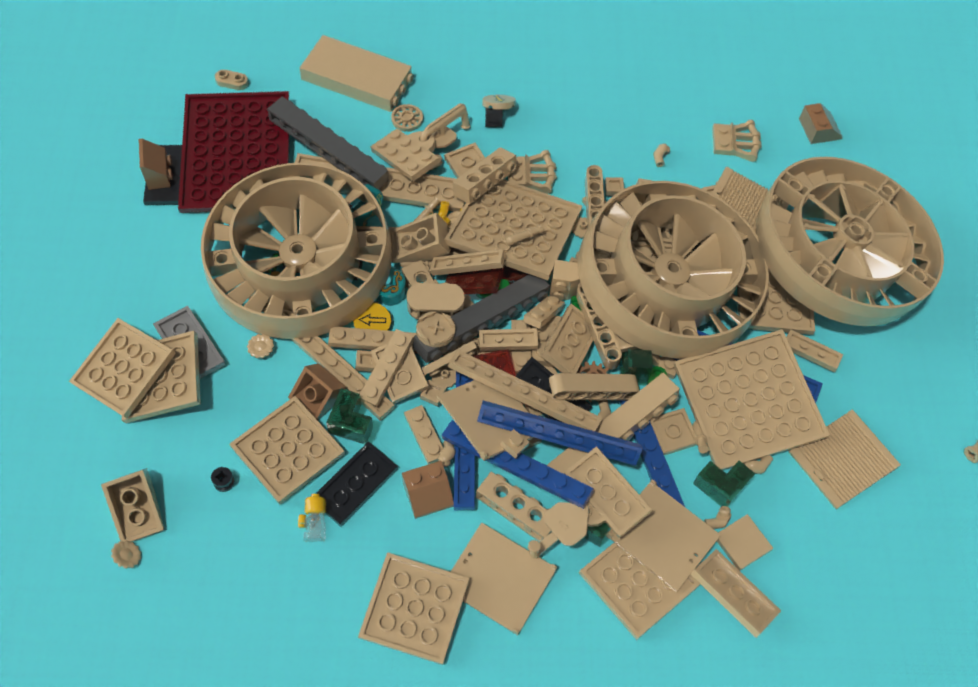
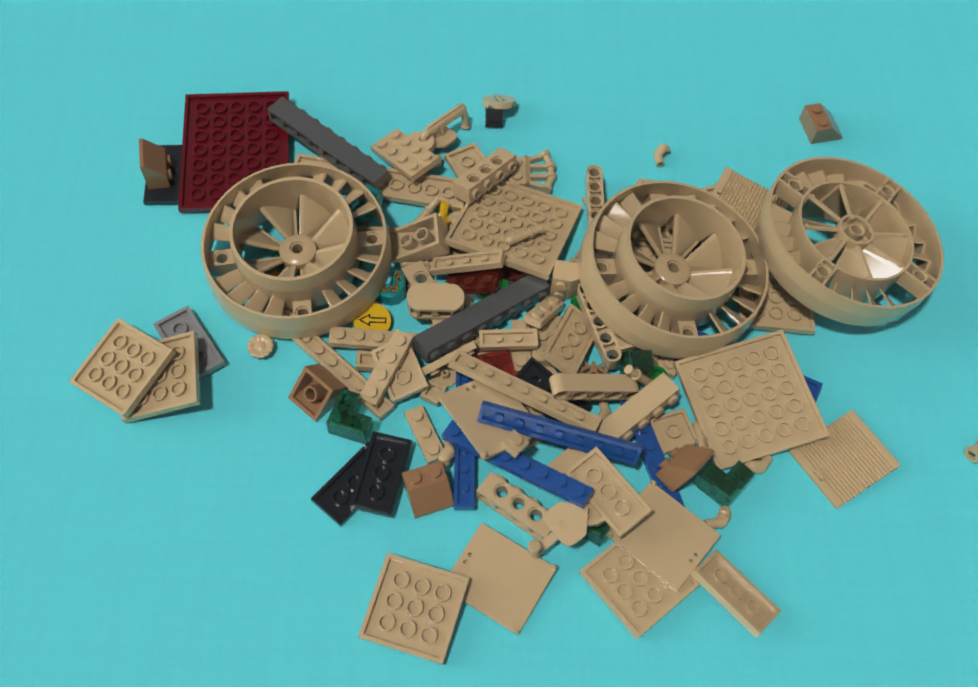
tan slope [101,468,164,542] -> none
tan piece [111,540,141,569] -> none
black wheel [211,467,235,492] -> none
tan plate [215,70,248,90] -> none
tan plate [230,396,345,505] -> none
piece [298,494,326,542] -> none
tan brick [300,35,413,112] -> none
tan wheel [391,104,423,132] -> none
tan tile [416,311,455,347] -> none
tan piece [572,217,587,238] -> none
tan plate [605,177,624,196] -> none
tan plate [712,120,761,162] -> none
tan tile [717,514,773,571] -> none
tan plate [786,329,843,372] -> none
none -> black tile [350,431,412,518]
none -> tan piece [624,365,653,386]
none -> medium nougat slope [655,444,715,492]

